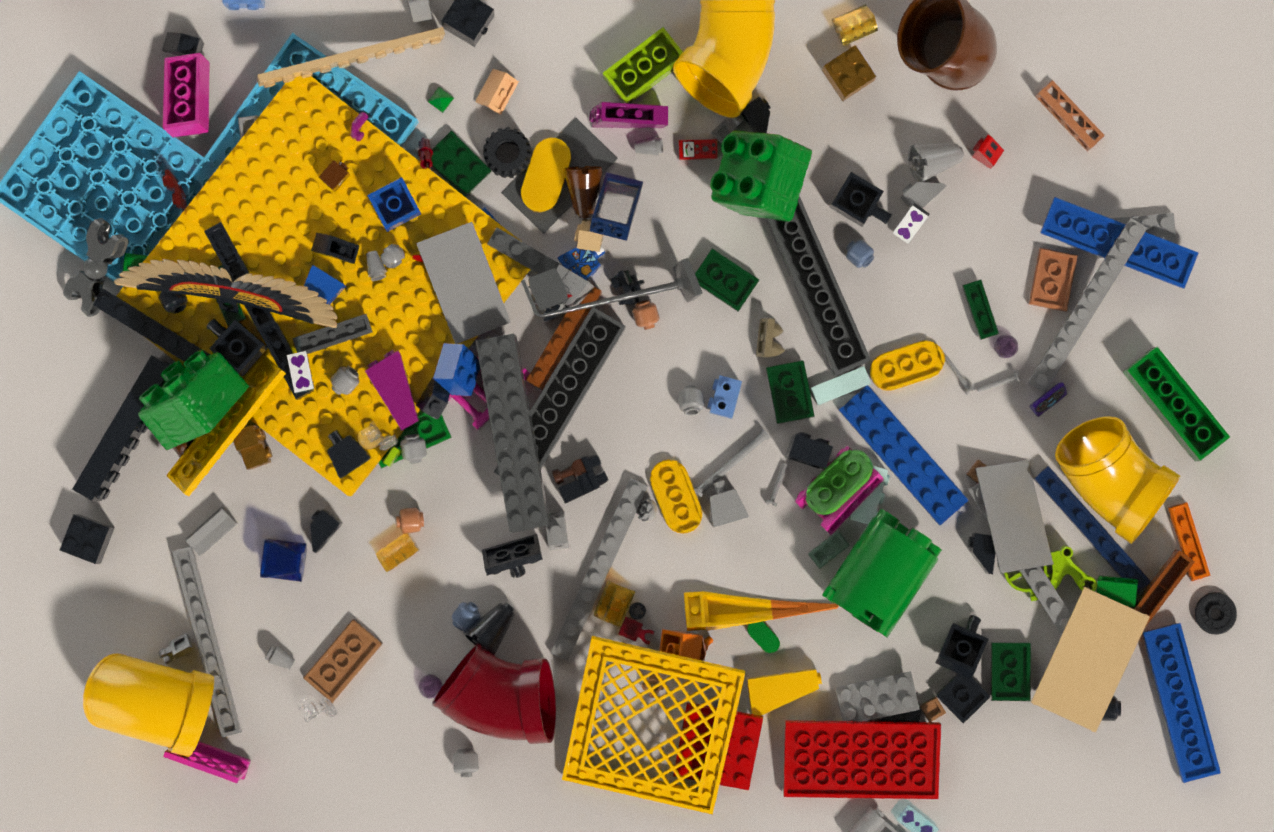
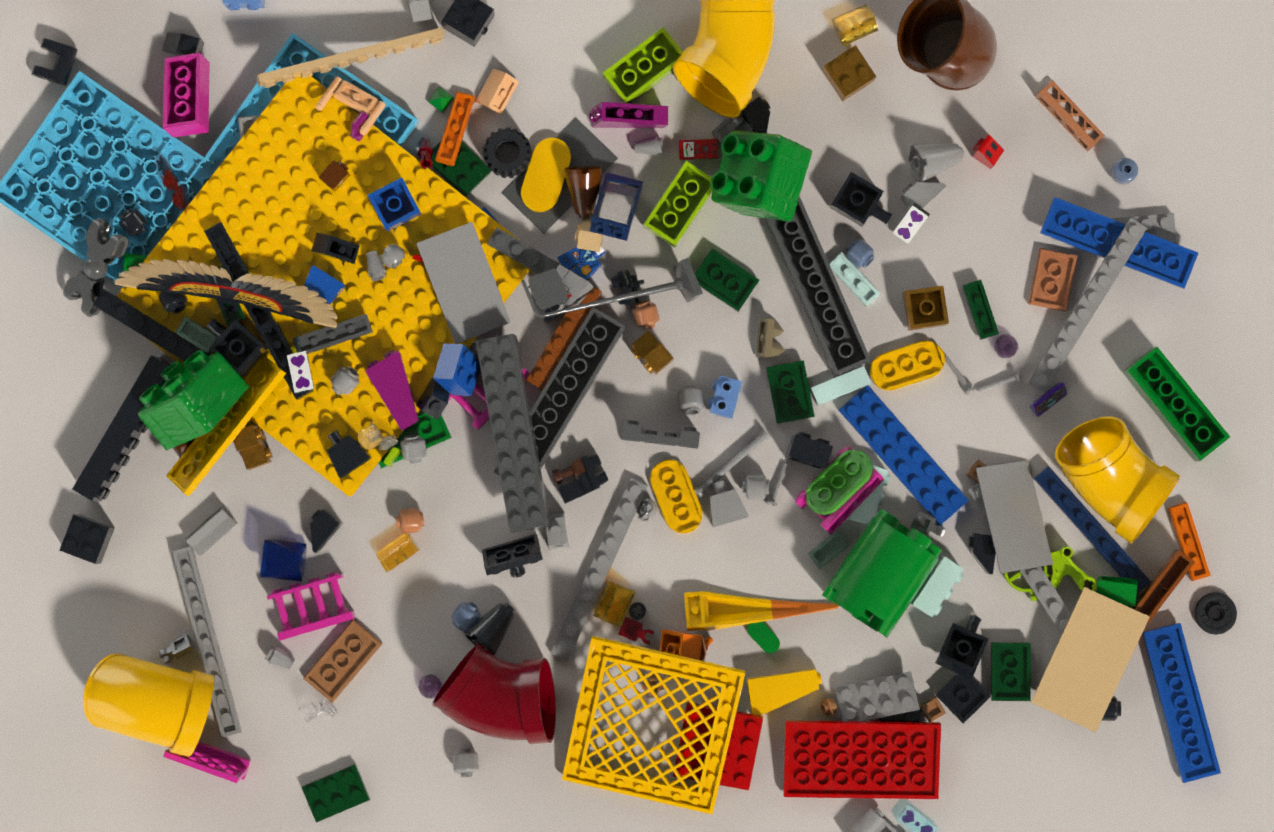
none -> black connector [31,38,78,86]
none -> black head [118,208,148,237]
none -> sand green plate [175,317,218,354]
none -> dark pink fence [267,572,356,641]
none -> dark green plate [302,764,370,823]
none -> light nougat plate [316,76,386,135]
none -> orange tile [435,91,475,166]
none -> dark grey piece [621,420,700,449]
none -> pearl gold brick [631,330,674,375]
none -> lime brick [643,161,712,248]
none -> light grey head [742,475,770,499]
none -> medium nougat plate [821,698,837,717]
none -> light aqua tile [829,252,880,307]
none -> pearl gold brick [902,286,949,331]
none -> flat silver plate [910,509,946,537]
none -> light aqua brick [910,556,964,617]
none -> sand blue head [1111,158,1138,184]

